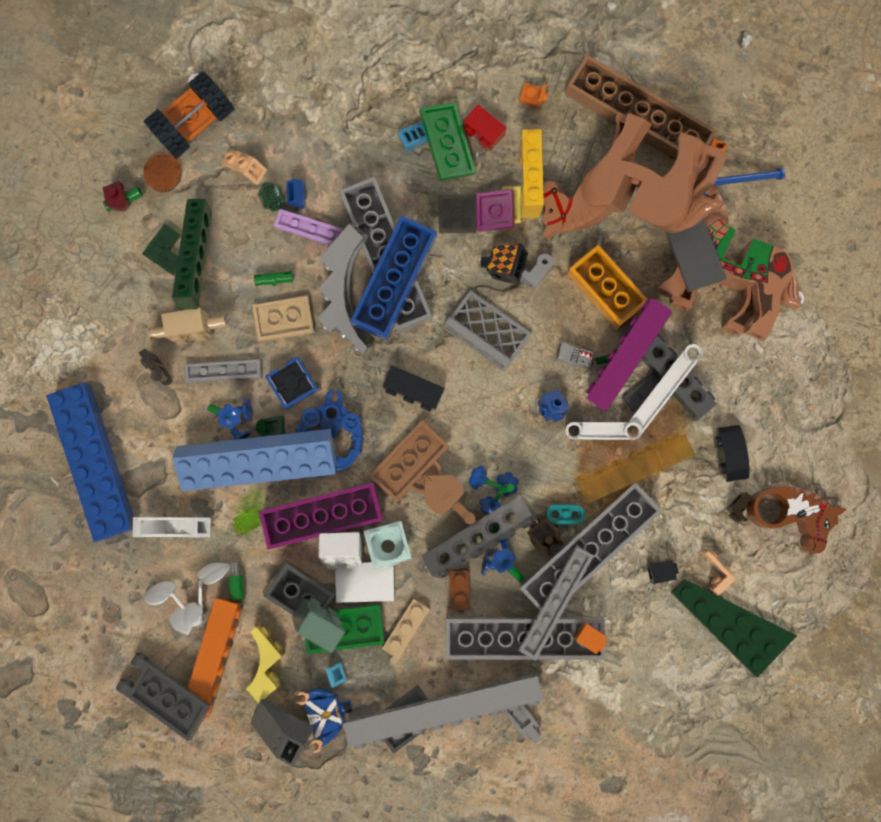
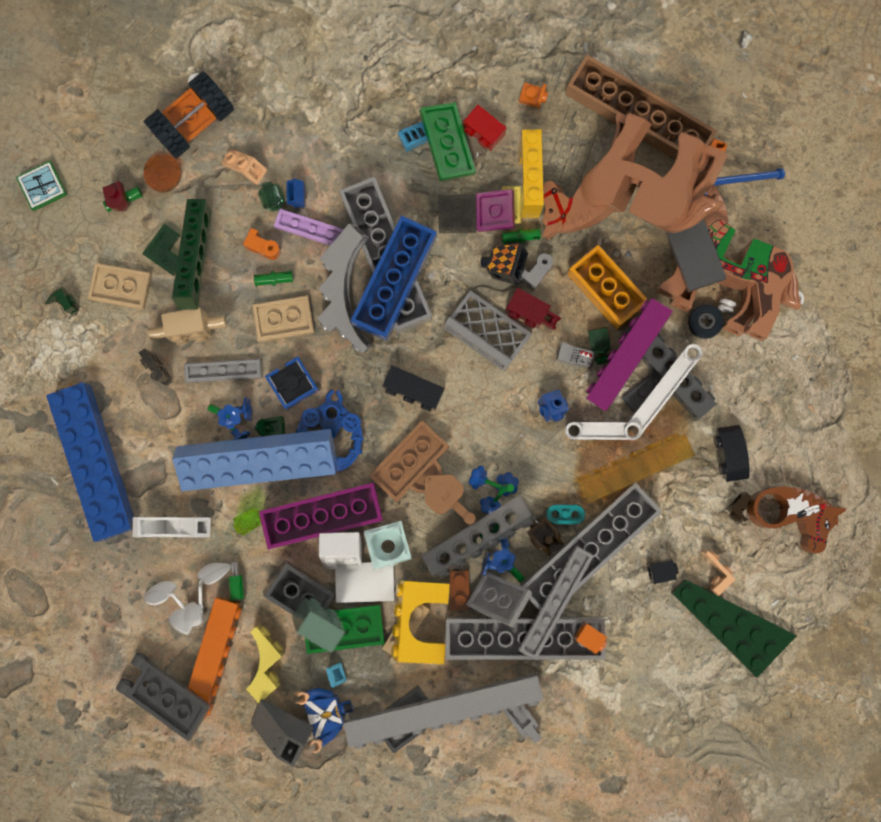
none -> tile [16,161,68,211]
none -> dark green plate [45,287,78,315]
none -> tan tile [87,263,152,310]
none -> orange leg [243,228,281,260]
none -> yellow arch [391,580,450,664]
none -> light grey plate [466,572,532,628]
none -> green pin [501,227,541,245]
none -> dark red brick [505,287,561,330]
none -> dark green plate [588,327,611,355]
none -> black bush [688,305,723,339]
none -> white bush [717,299,736,314]

